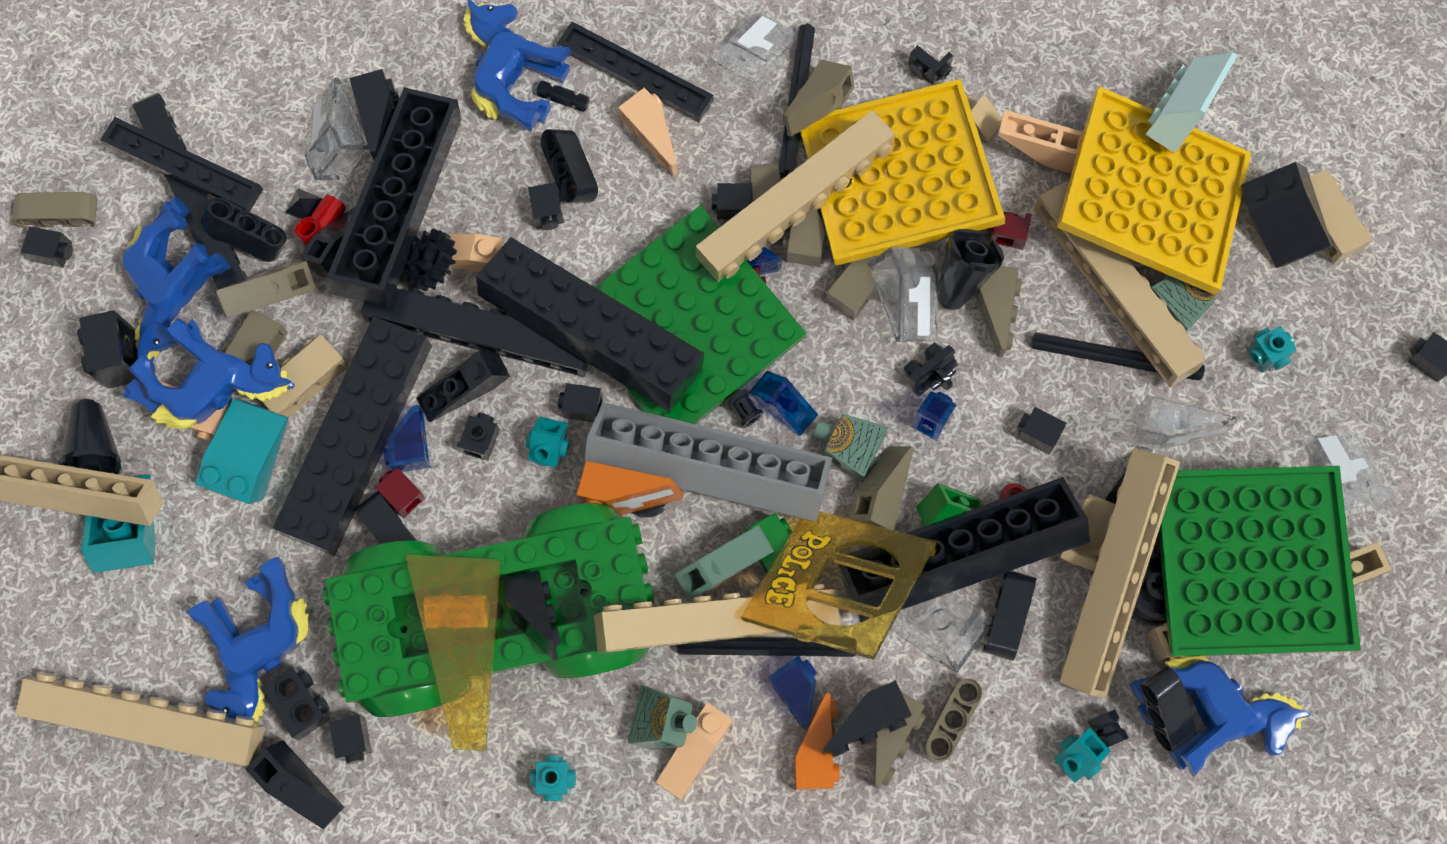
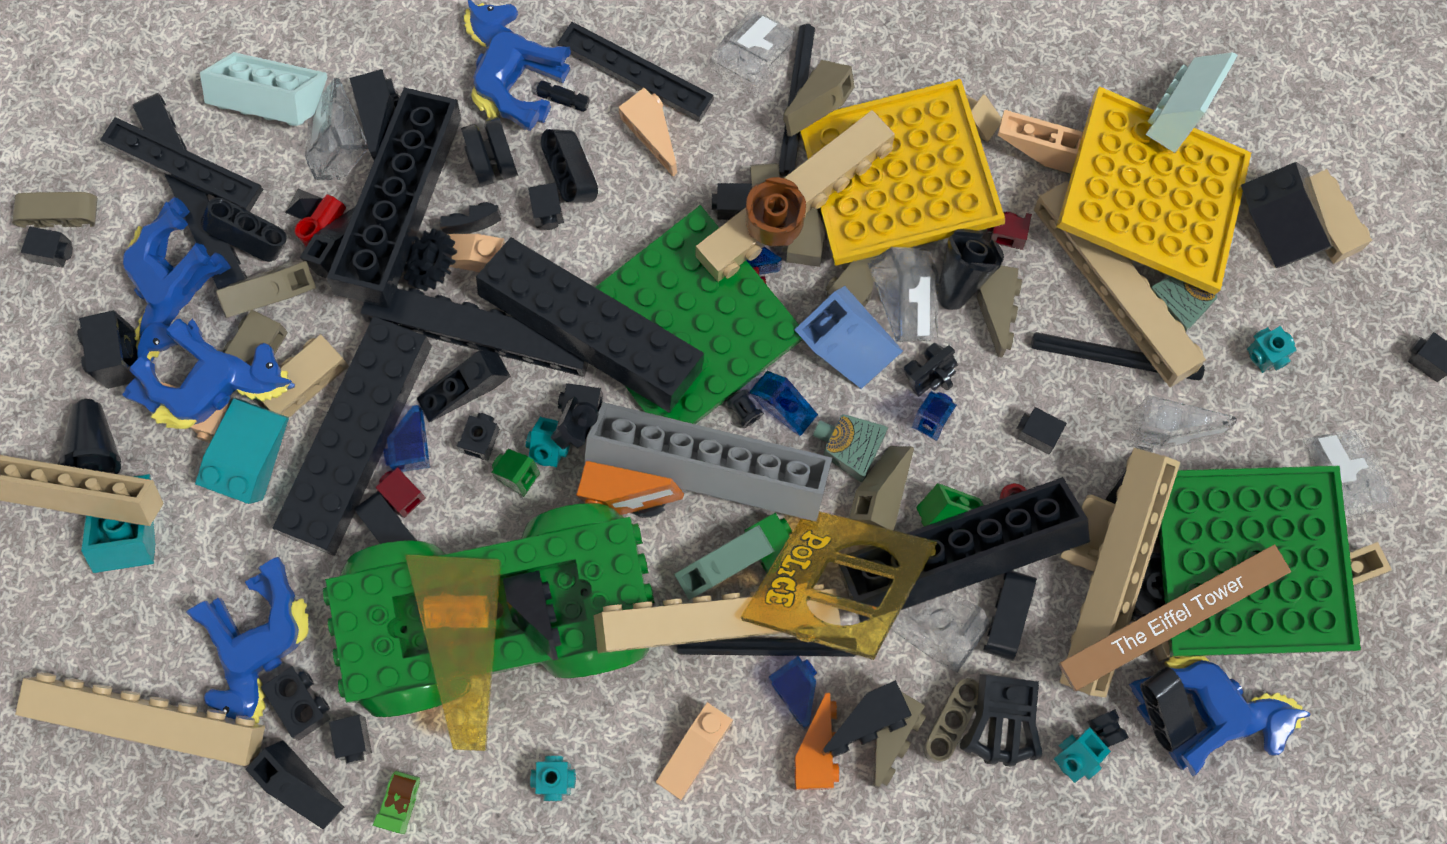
sand green torso [627,685,697,750] -> none
black bracket [908,45,953,85] -> none
none -> light aqua slope [200,52,327,126]
none -> bright green leg [373,771,420,834]
none -> black slope [440,202,502,234]
none -> black wheel [461,116,518,187]
none -> green slope [491,448,540,497]
none -> black hips [551,396,599,450]
none -> dark orange brick [745,177,806,246]
none -> medium blue slope [794,286,903,389]
none -> black plate [960,674,1042,767]
none -> medium nougat tile [1058,544,1292,691]

